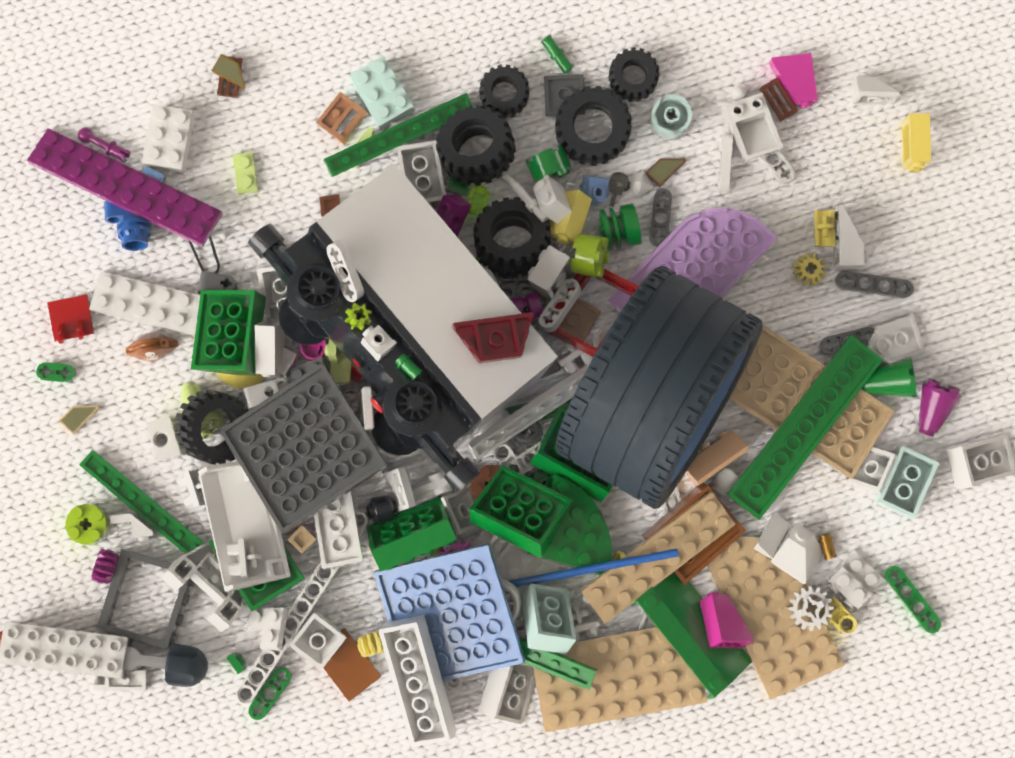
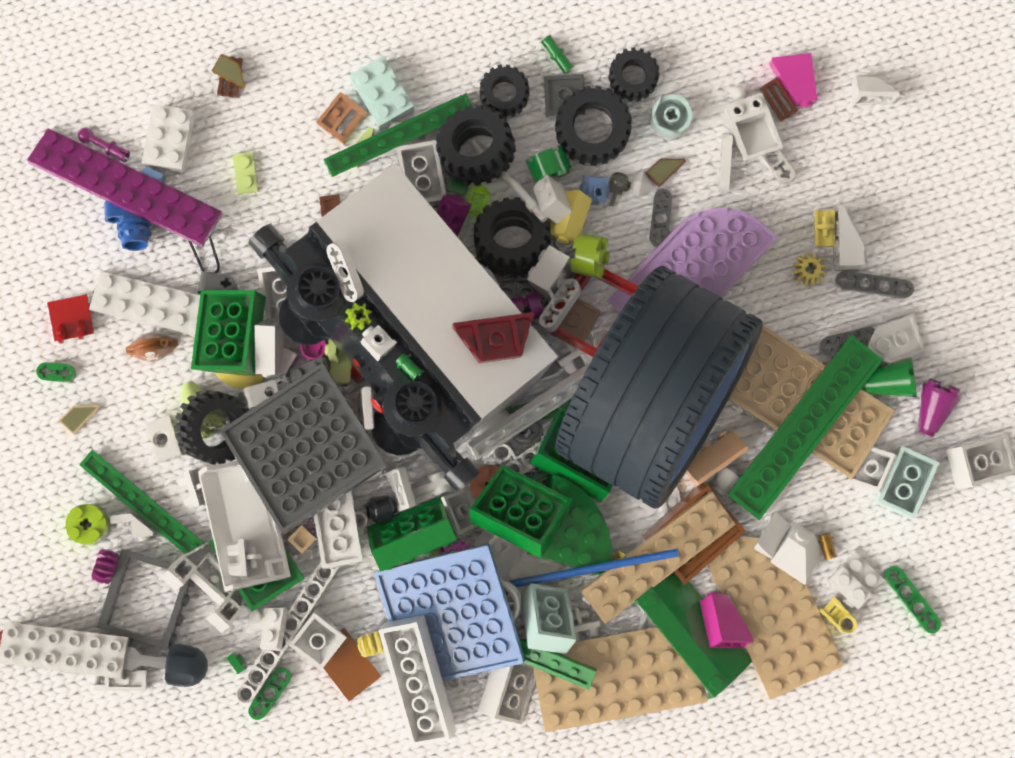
green wheel [598,203,642,252] -> none
white gear [788,586,834,631] -> none
light yellow window [902,113,931,173] -> none

